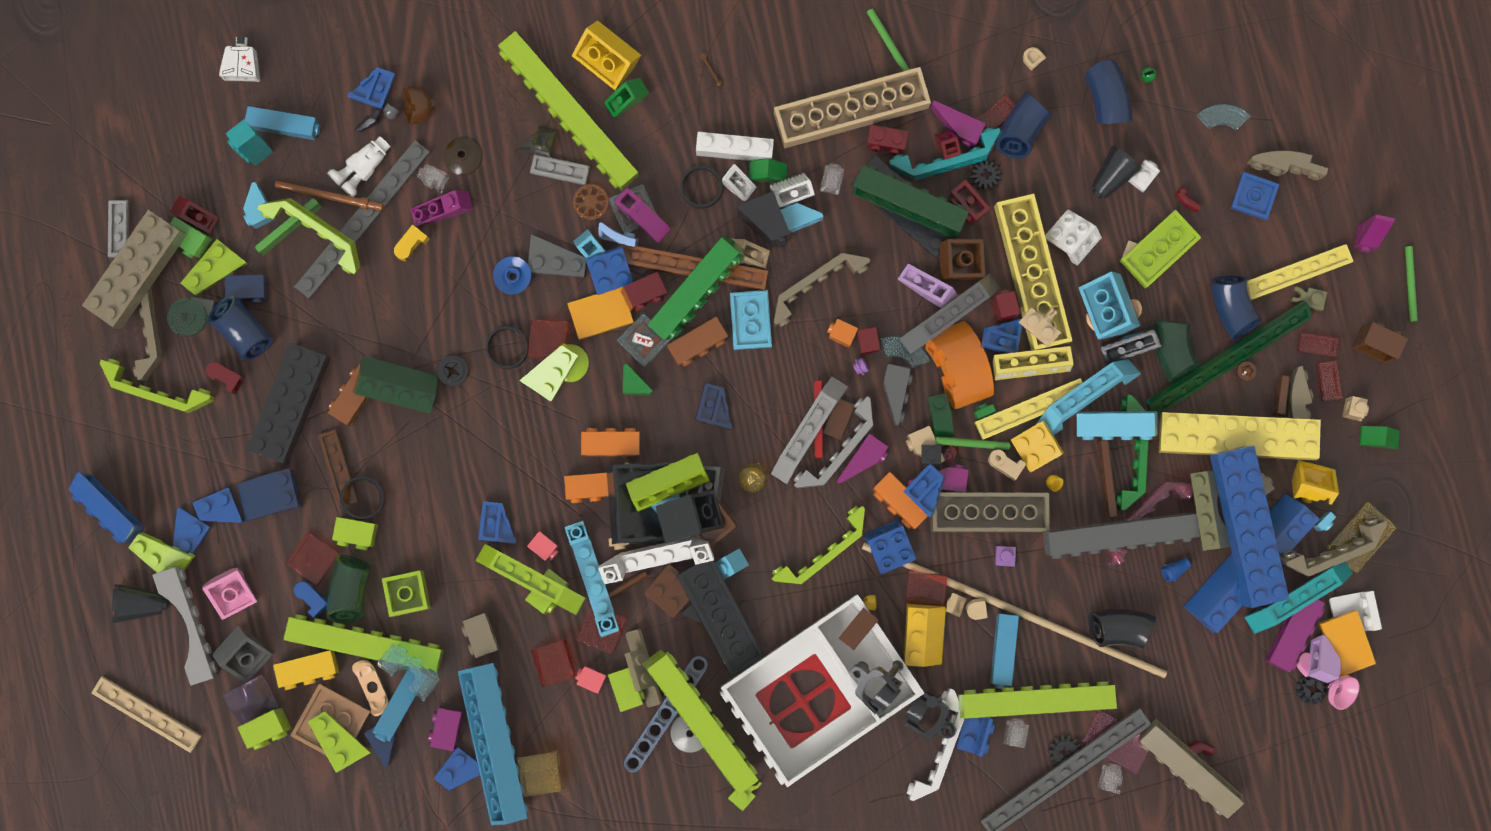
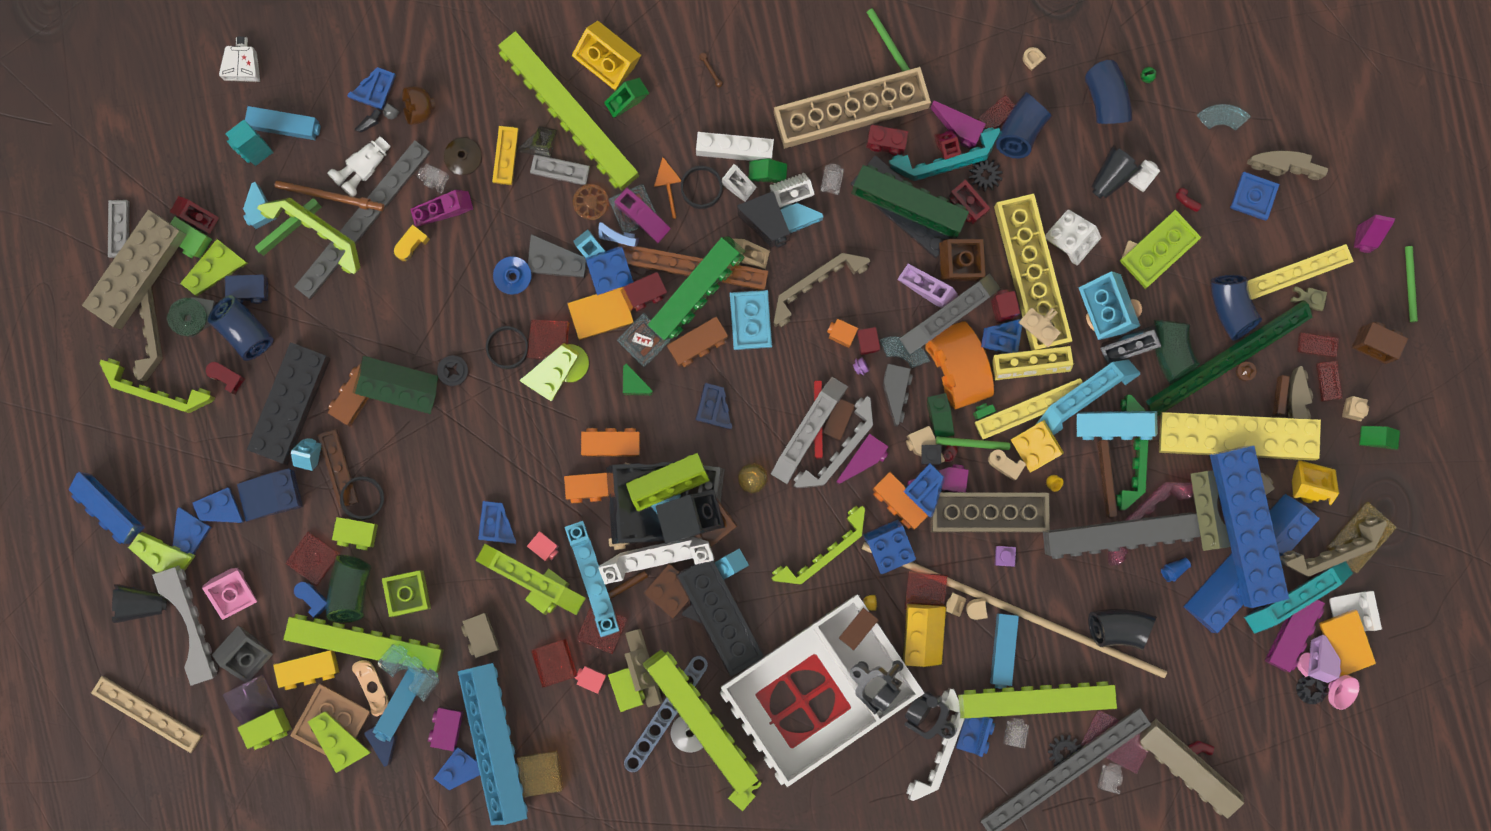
medium azure plate [1313,512,1336,531] -> none
none -> medium azure slope [291,438,321,471]
none -> yellow plate [492,126,519,185]
none -> orange piece [654,158,681,219]

